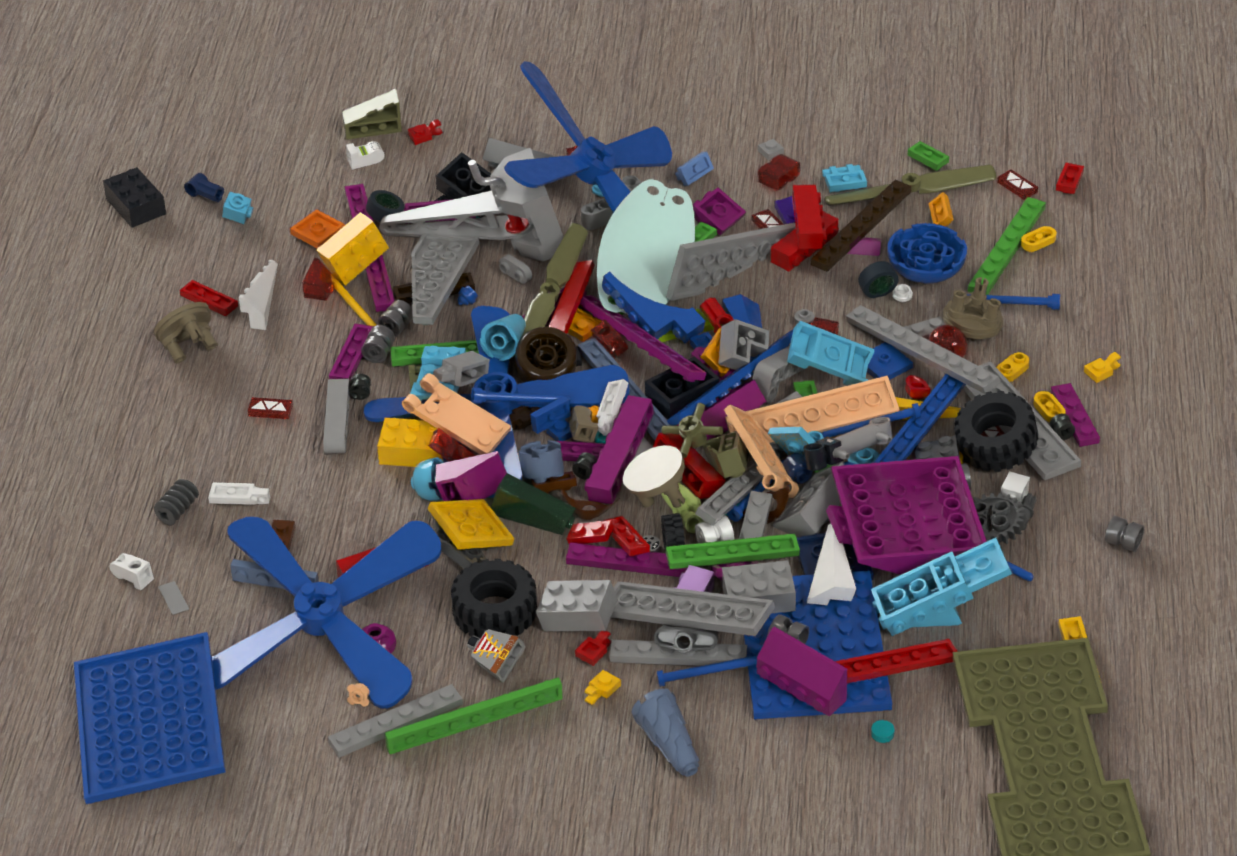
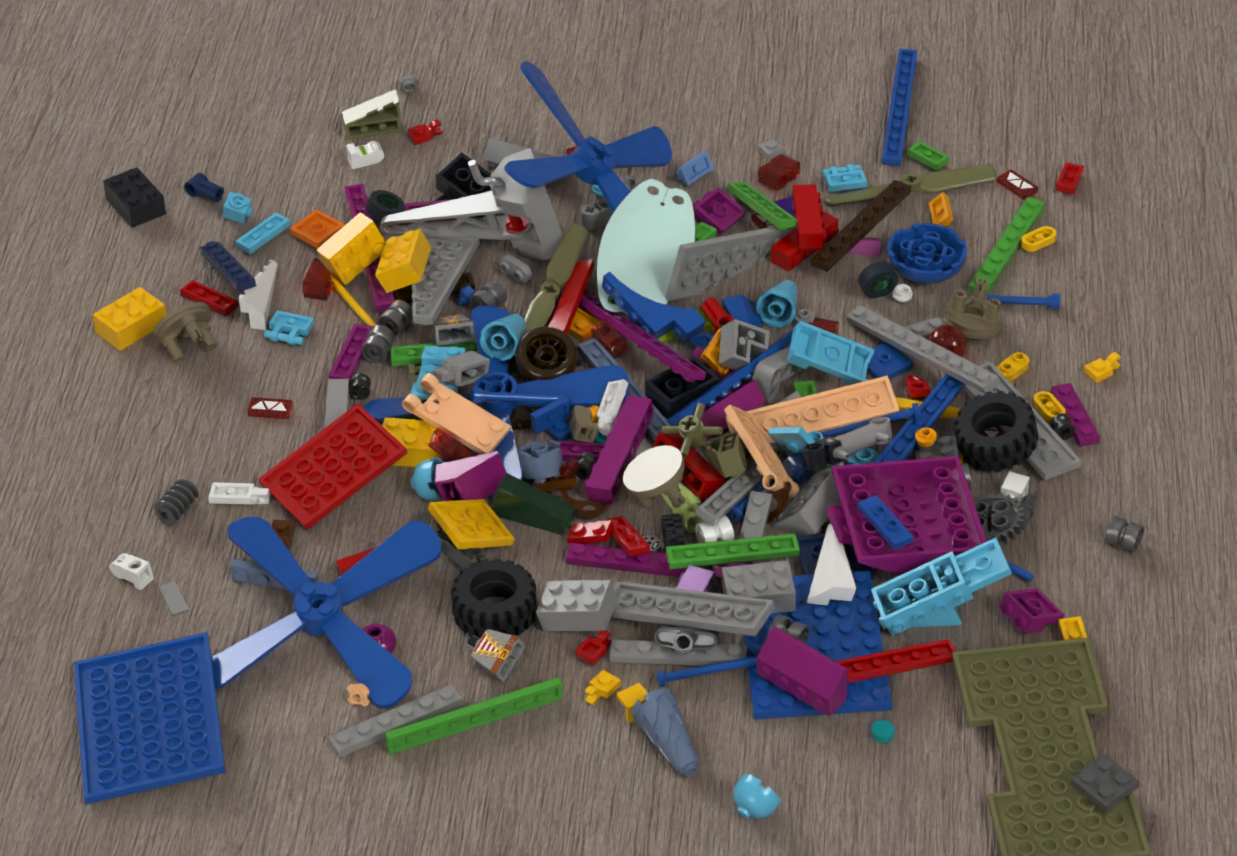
none -> yellow brick [92,287,167,351]
none -> dark blue plate [200,241,256,292]
none -> medium azure plate [235,212,291,254]
none -> red plate [258,403,408,530]
none -> medium azure plate [264,310,315,346]
none -> yellow brick [375,229,431,293]
none -> light grey plate [399,76,418,92]
none -> light grey torso [434,314,474,346]
none -> flat silver wheel [469,281,507,309]
none -> clear red hinge [559,458,580,479]
none -> yellow panel [617,683,648,723]
none -> bright green plate [728,182,797,230]
none -> medium azure cylinder [733,773,781,819]
none -> medium azure cone [756,280,798,328]
none -> blue plate [857,495,913,550]
none -> blue plate [882,49,917,166]
none -> light orange plate [915,427,937,447]
none -> magenta plate [999,588,1064,634]
none -> dark grey plate [1070,754,1139,812]

